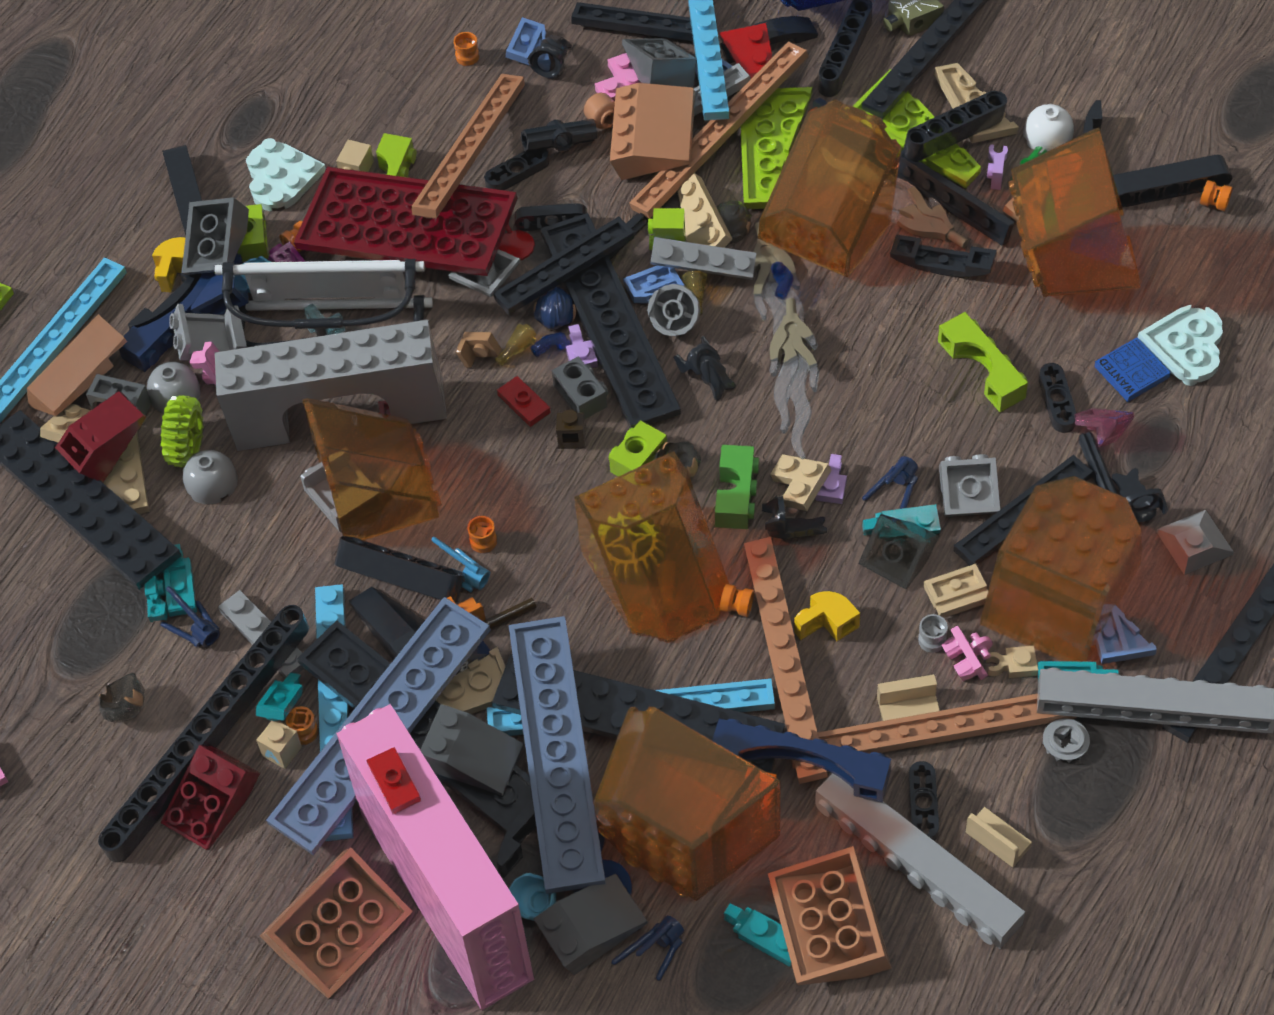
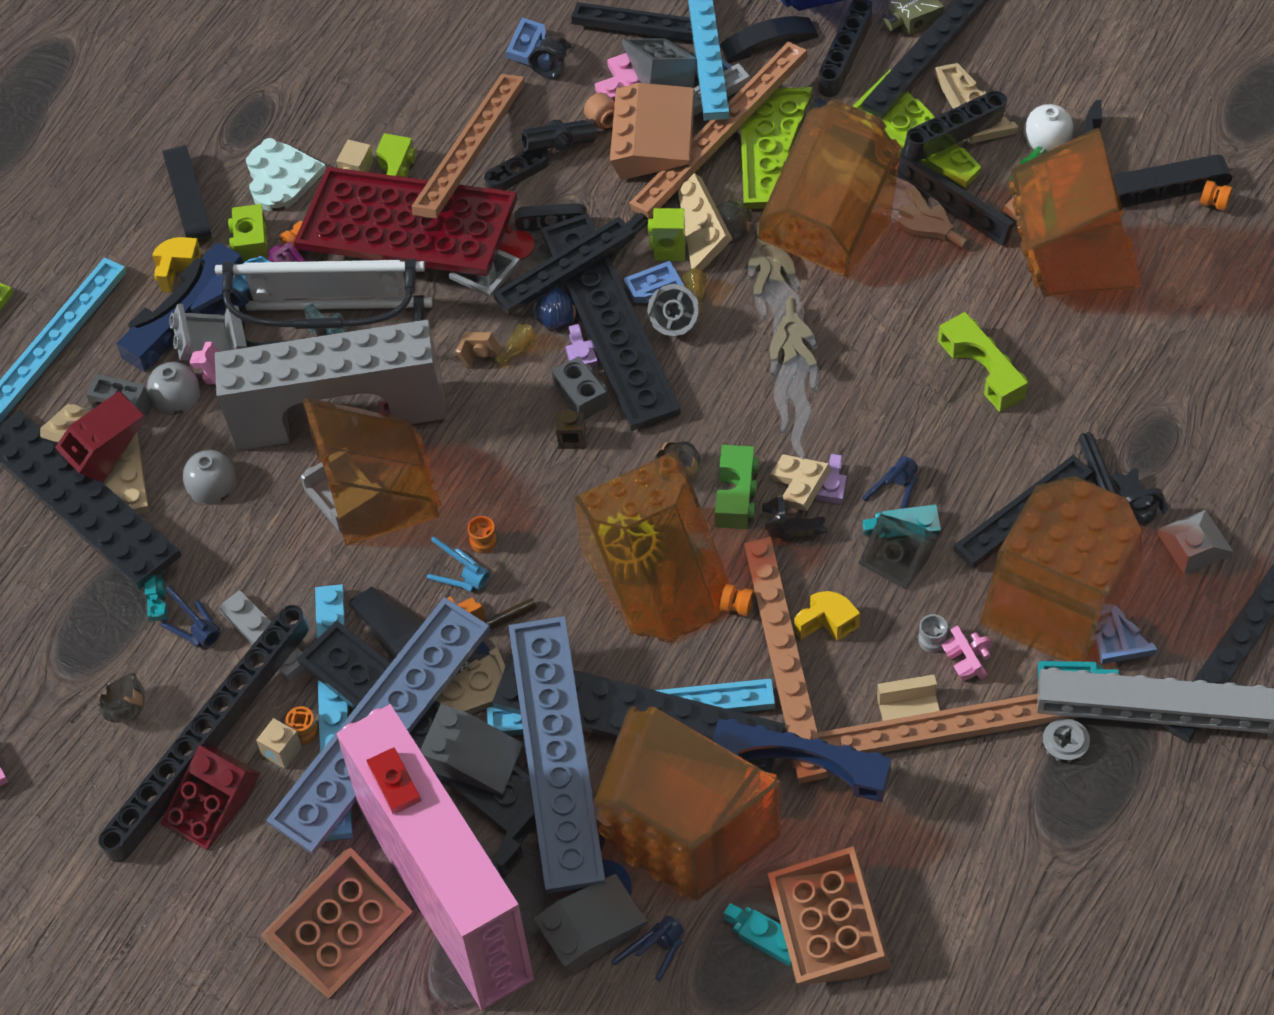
nougat slope [27,314,127,416] -> none
lime gear [160,395,204,467] -> none
teal hinge [163,544,197,617] -> none
dark grey slope [182,197,249,275] -> none
teal hinge [256,673,303,721] -> none
black beam [334,536,465,602] -> none
orange wheel [453,32,479,66] -> none
red plate [497,376,551,427] -> none
medium azure hair [509,873,556,921] -> none
clear blue arm [530,332,570,357] -> none
lime brick [609,420,668,487] -> none
light grey plate [650,237,756,280] -> none
black hair [673,336,736,400] -> none
red wing [719,23,772,79] -> none
clear blue arm [771,262,794,299] -> none
light grey brick [815,773,1025,949] -> none
black slope [890,234,997,277] -> none
black beam [908,761,939,841] -> none
tan plate [924,564,992,618] -> none
light grey plate [939,454,1000,517] -> none
tan panel [966,807,1032,867] -> none
tan plate [986,646,1038,678] -> none
lavender plate [987,145,1008,190] -> none
black beam [1039,363,1077,433] -> none
clear pink slope [1074,408,1134,447] -> none
blue tile [1094,338,1171,402] -> none
light aqua plate [1138,305,1223,386] -> none

